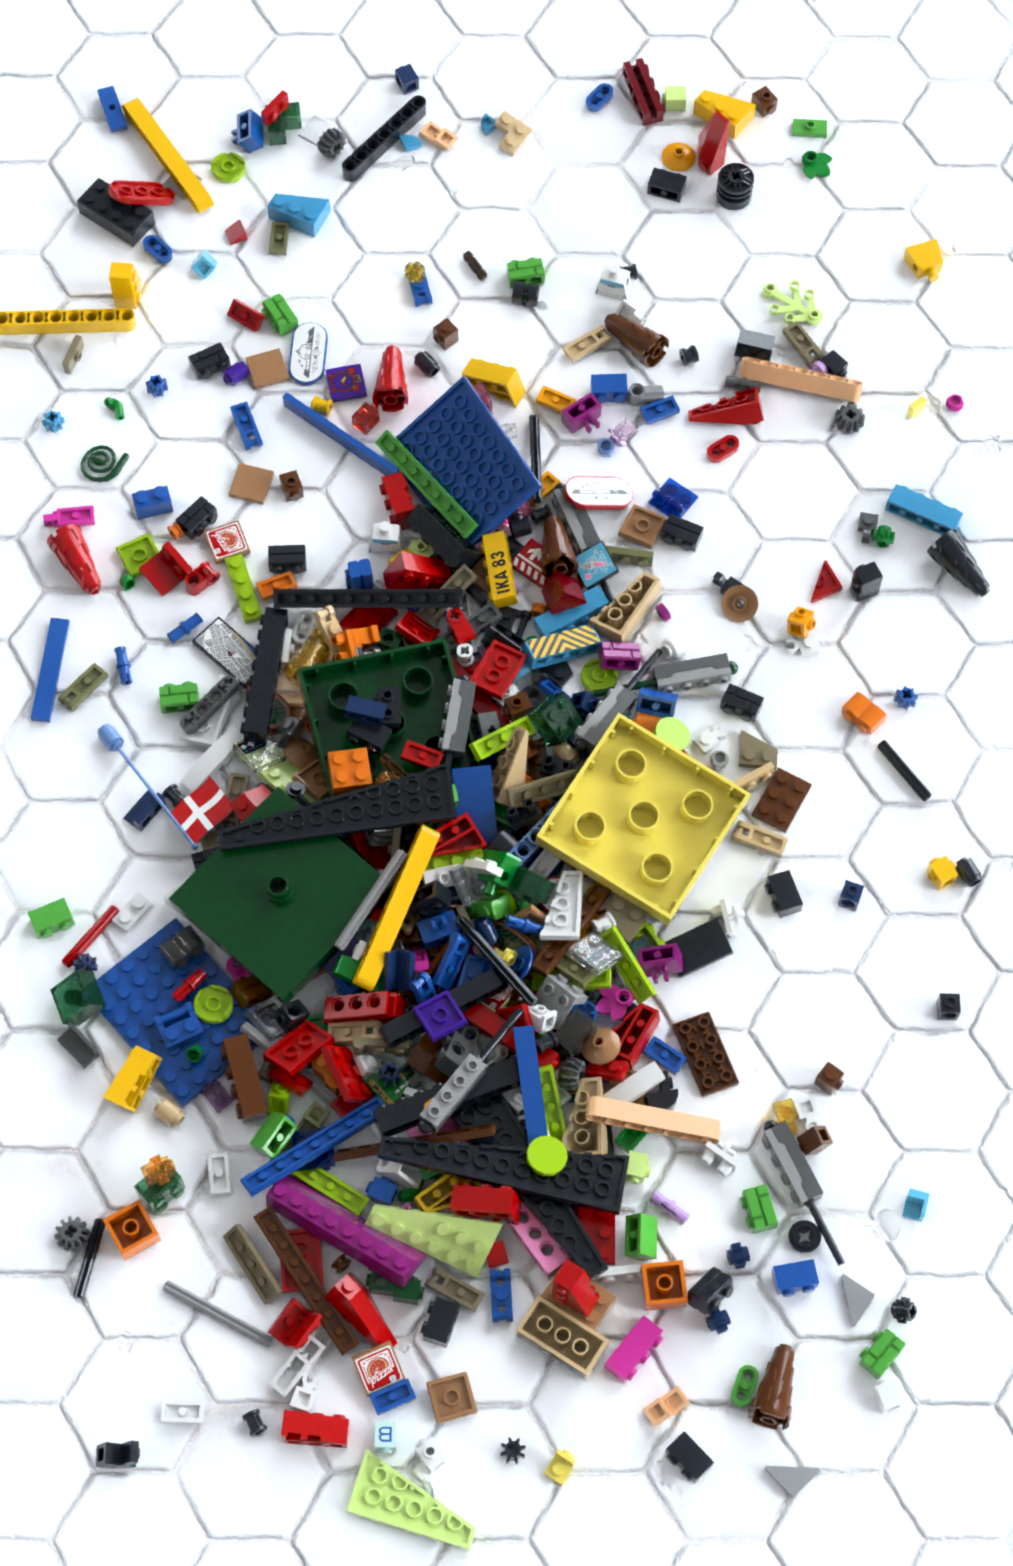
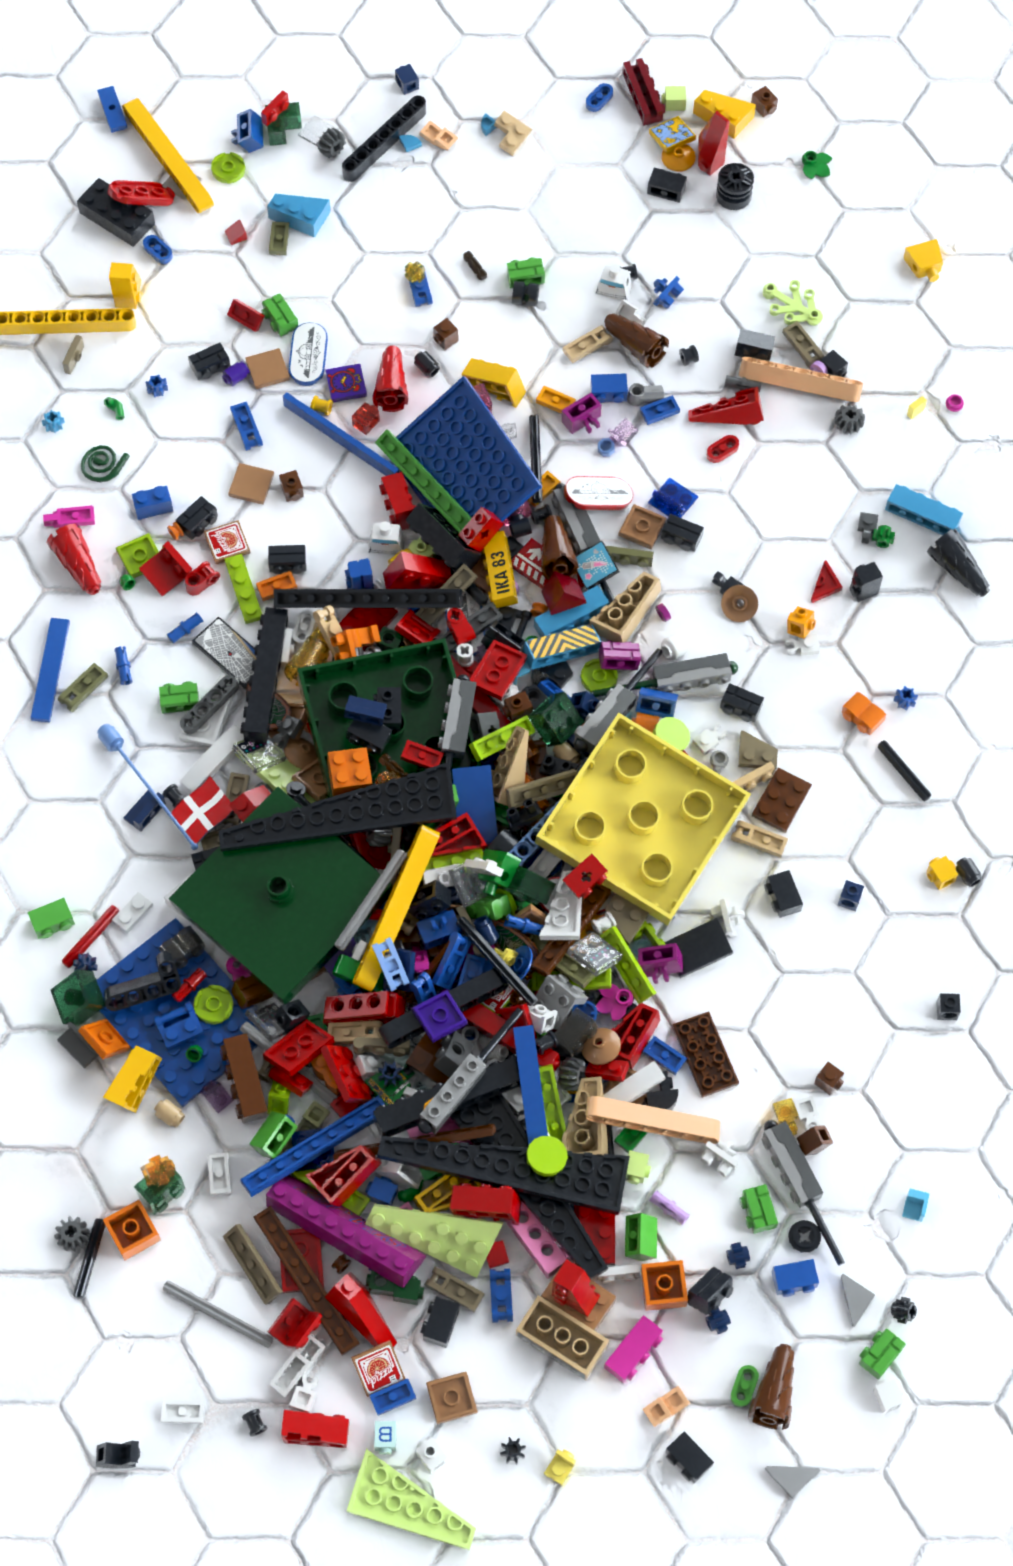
medium azure panel [191,250,217,280] -> none
bright green plate [792,118,827,138] -> none
none -> orange plate [78,1018,131,1060]
none -> black beam [103,951,181,1011]
none -> red wedge [305,1145,382,1207]
none -> light blue plate [372,937,409,992]
none -> red brick [458,507,504,552]
none -> red brick [562,853,608,899]
none -> tile [649,116,696,153]
none -> blue hips [653,275,684,309]

